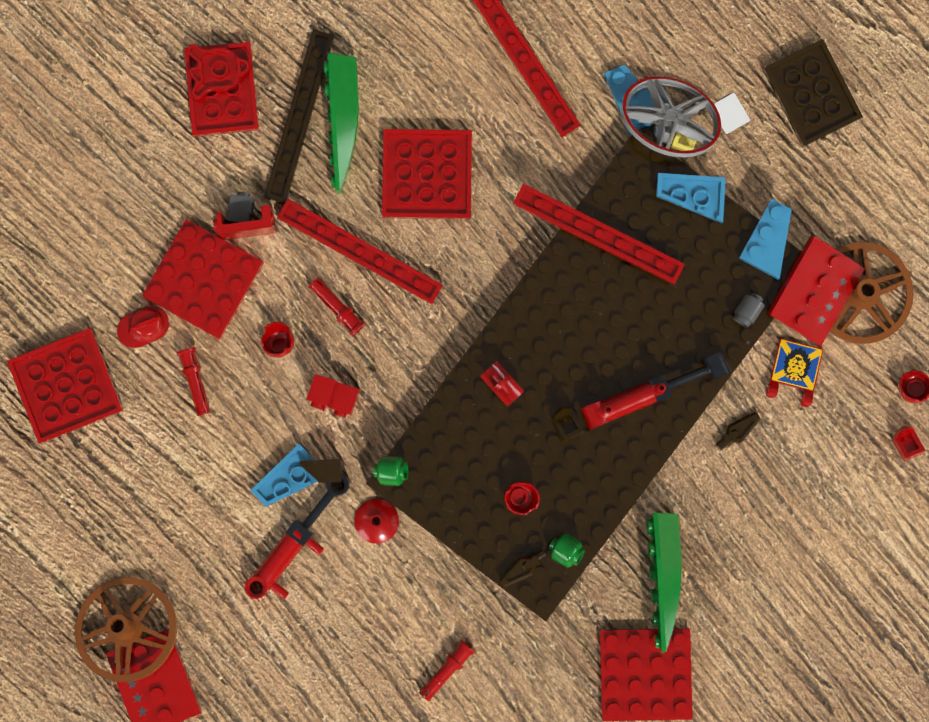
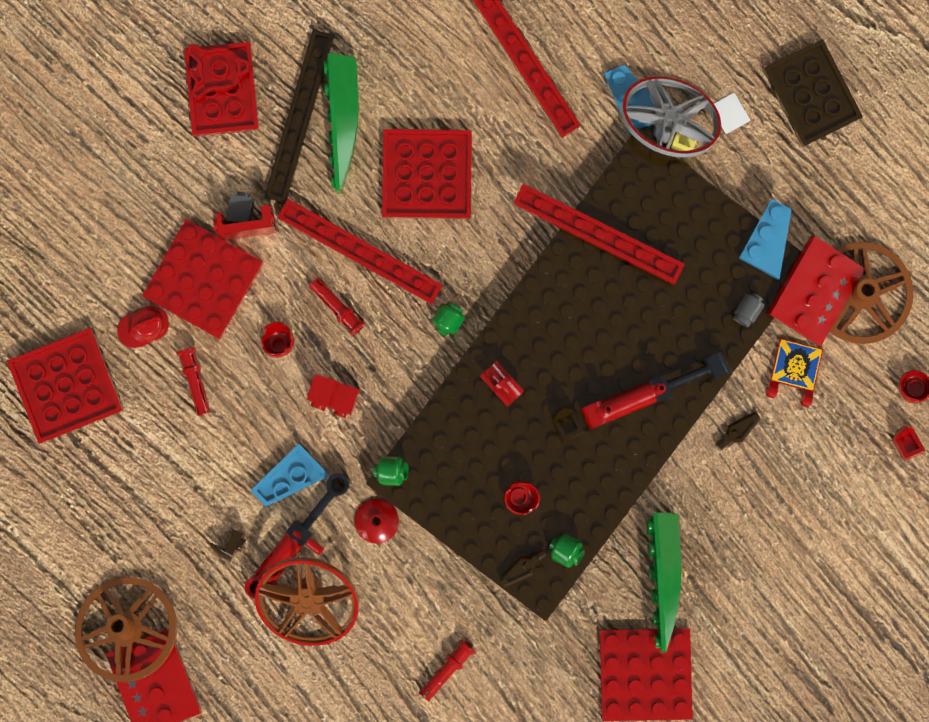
dark brown slope [300,459,342,483] -> none
dark azure wing [656,173,726,223] -> none
none -> dark brown plate [209,530,246,562]
none -> dark orange wheel [255,557,359,646]
none -> green head [432,302,465,336]

